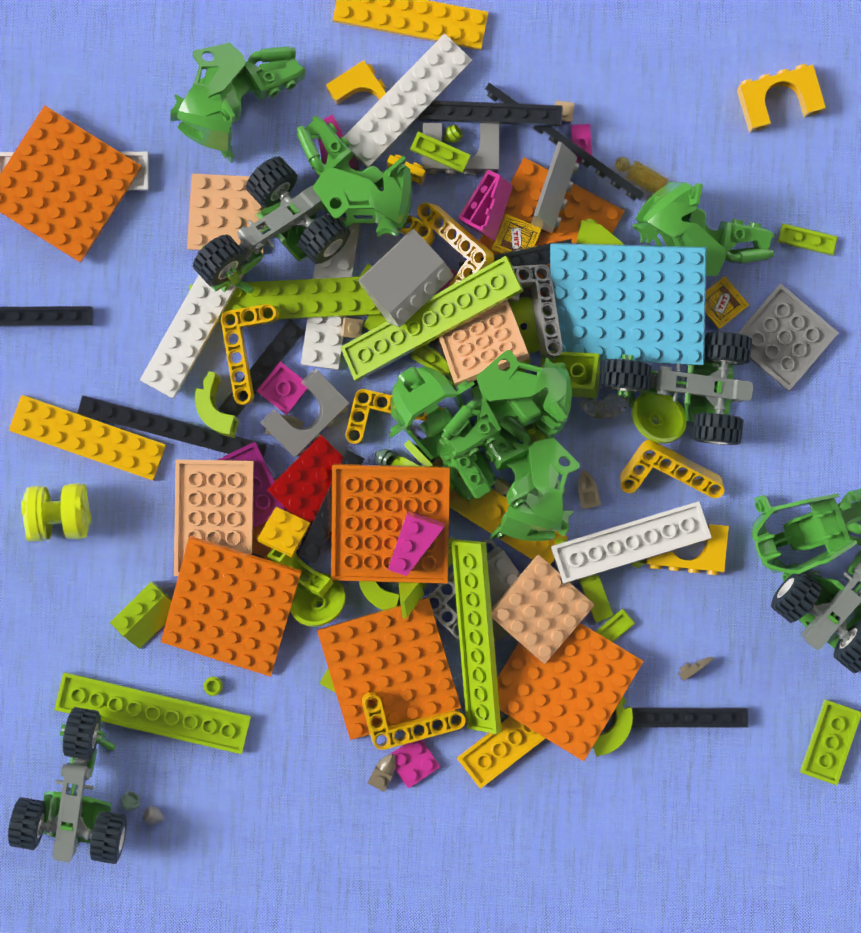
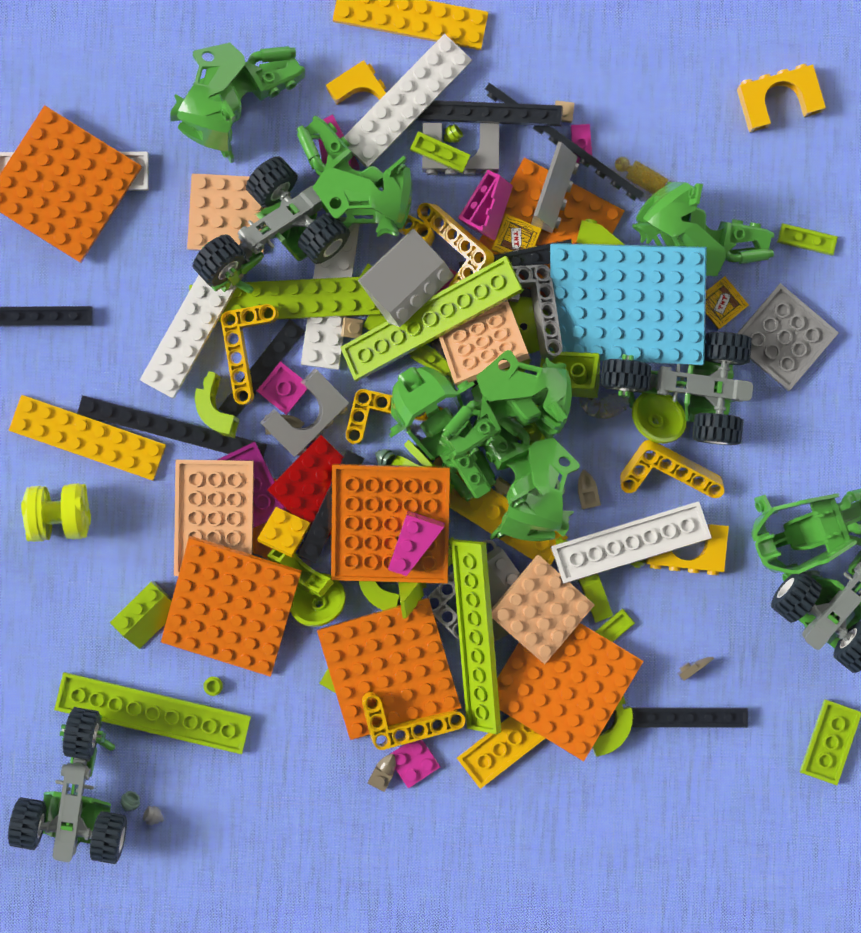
yellow plate [387,155,425,185] -> none

